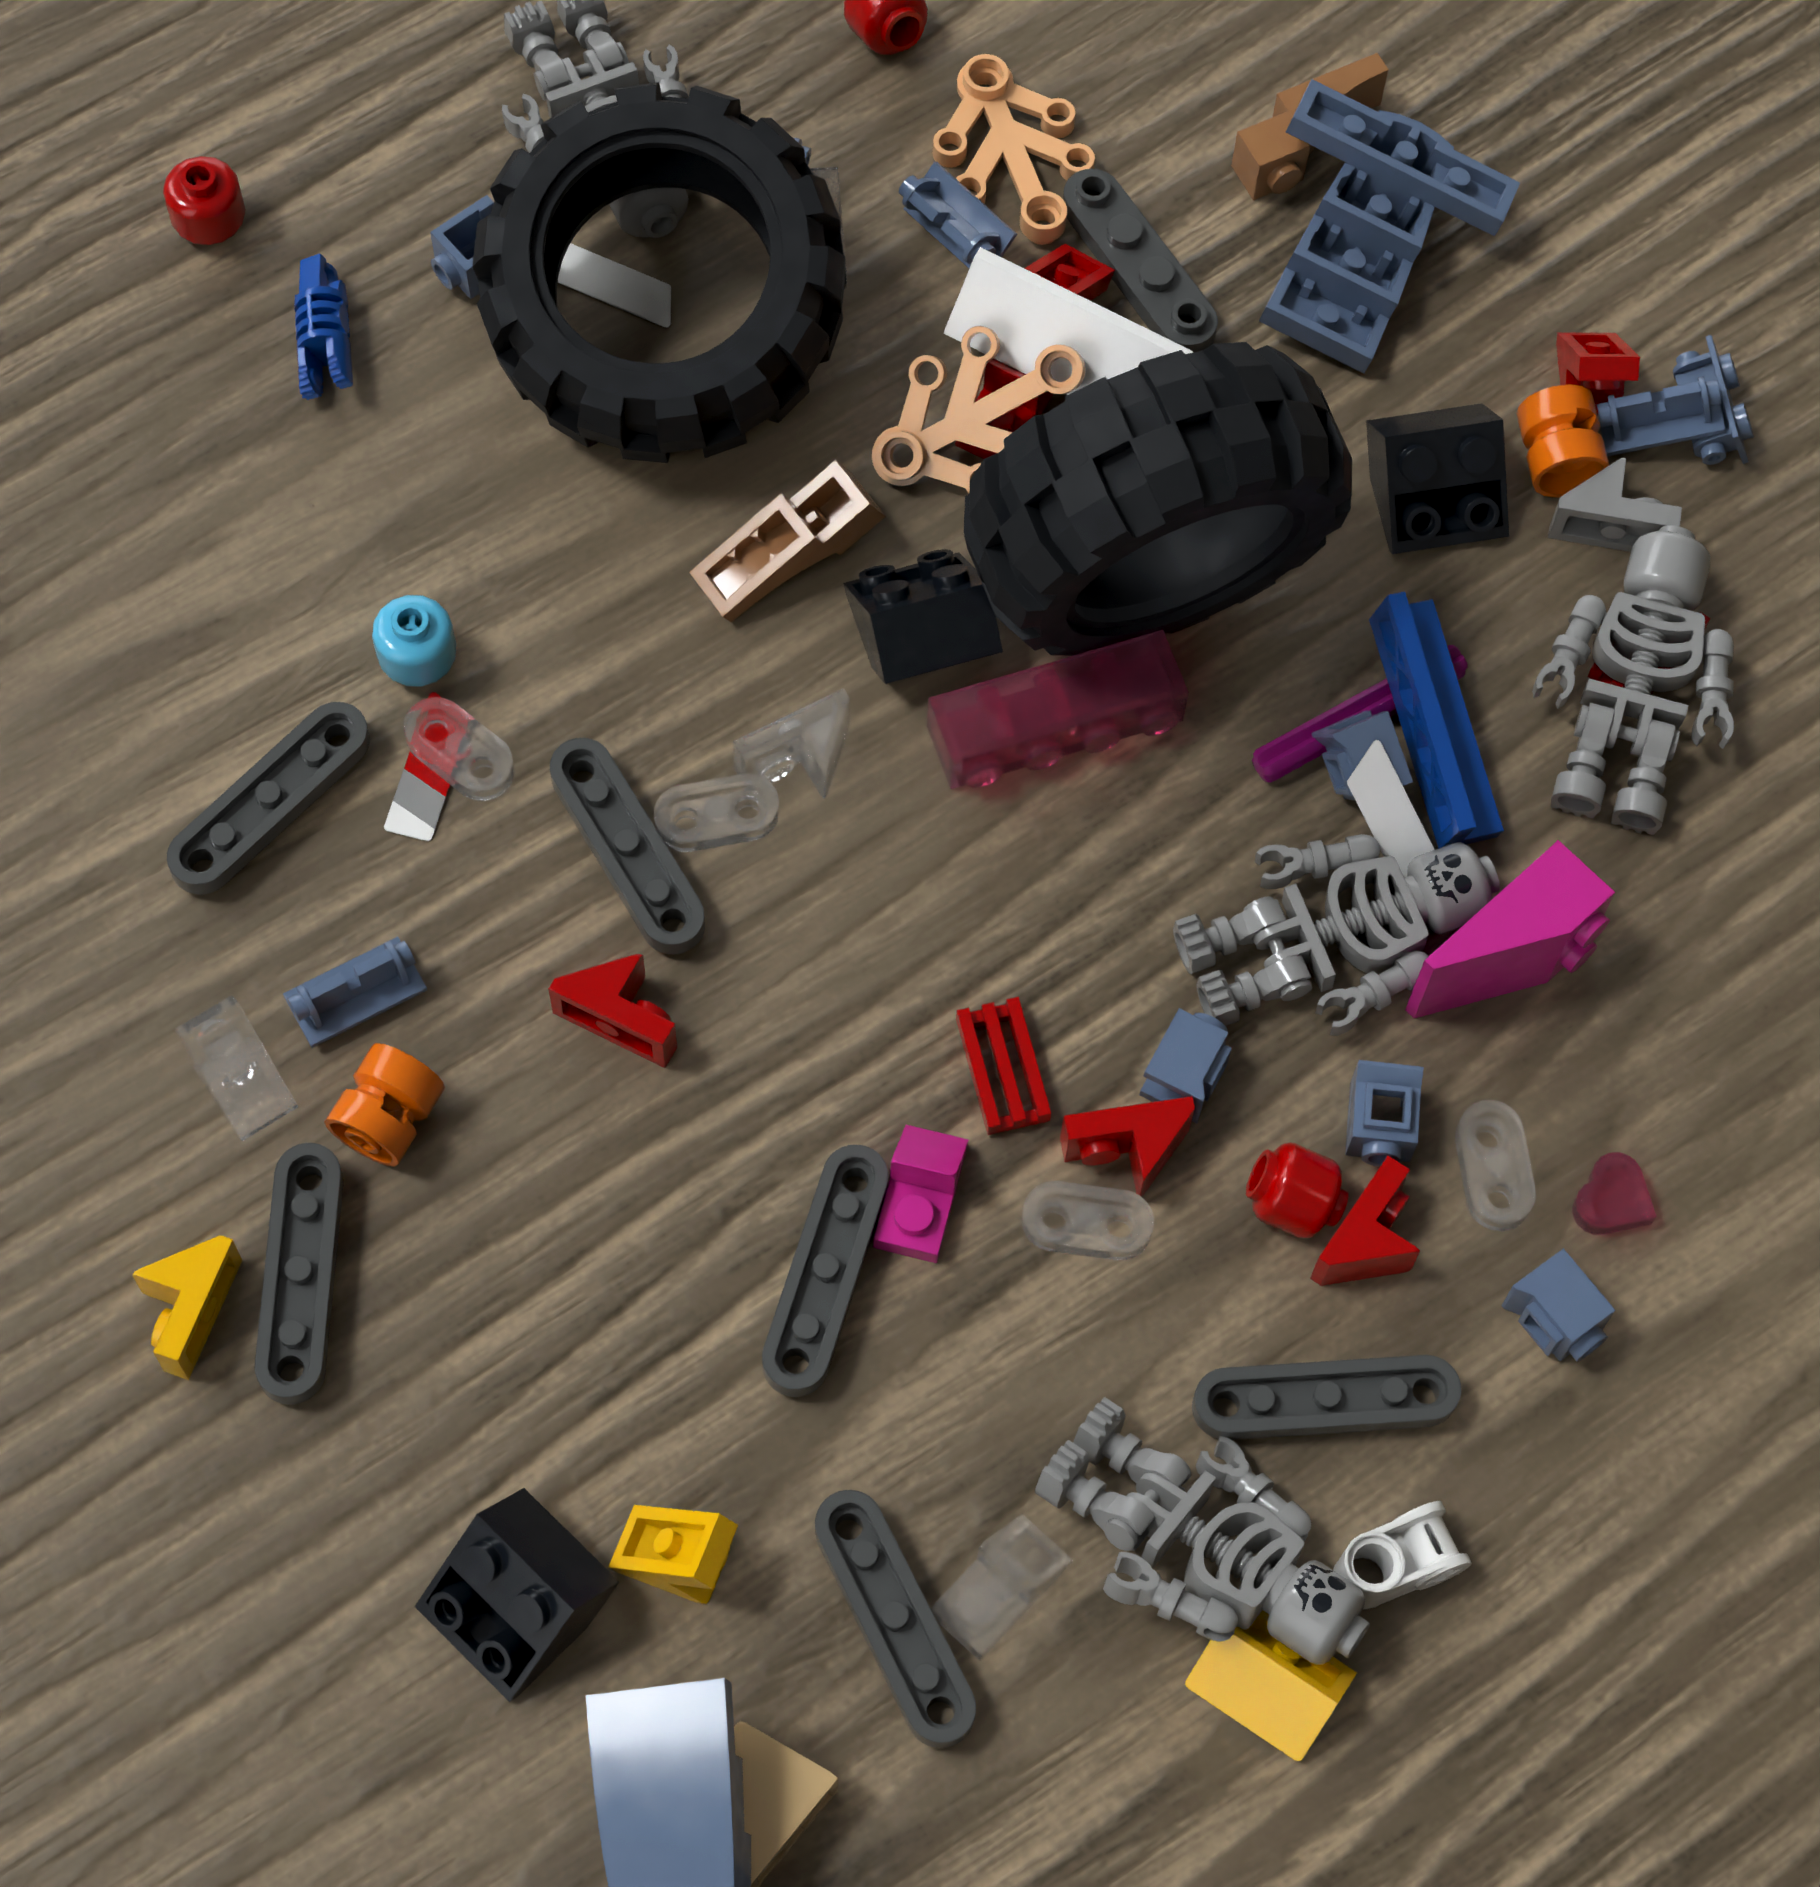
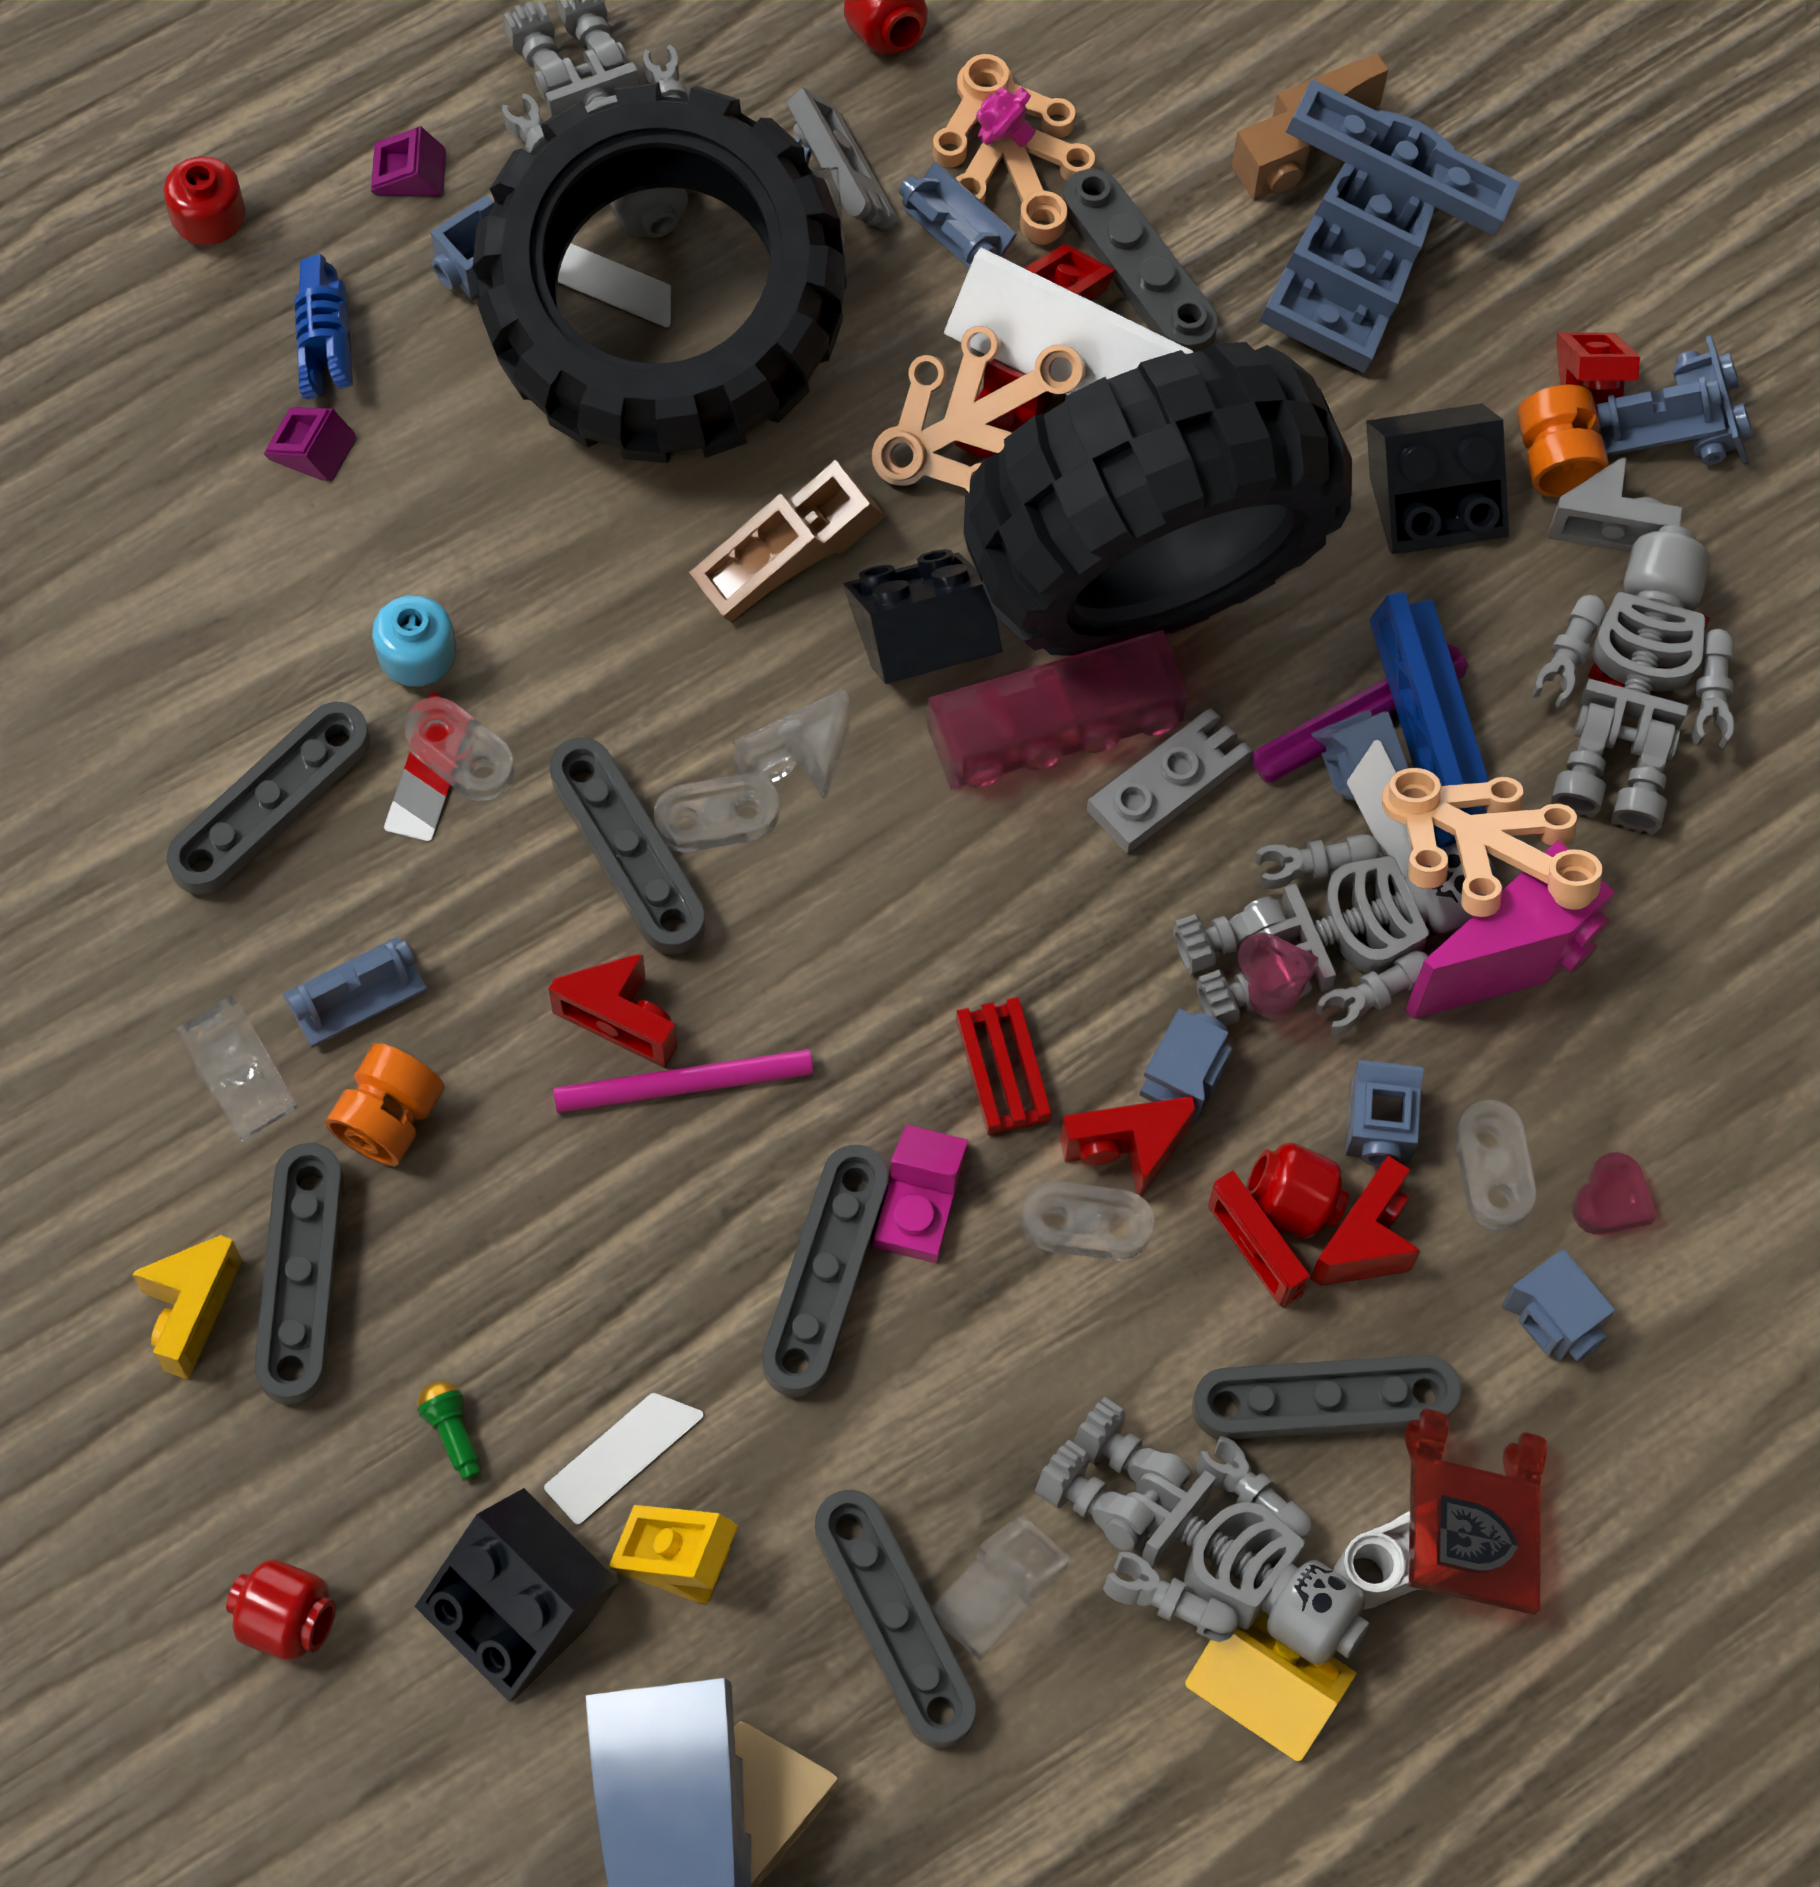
none -> red head [226,1559,336,1662]
none -> magenta slope [264,407,356,481]
none -> magenta slope [371,126,446,196]
none -> green piece [417,1381,481,1481]
none -> white sticker [544,1393,703,1524]
none -> dark pink bar [553,1049,813,1113]
none -> light grey hinge [786,87,896,231]
none -> dark pink plant [976,87,1036,147]
none -> light grey hinge [1086,708,1254,854]
none -> red tile [1207,1170,1310,1308]
none -> clear pink tile [1238,933,1319,1019]
none -> light nougat plant [1382,768,1602,917]
none -> clear red flag [1405,1409,1547,1615]

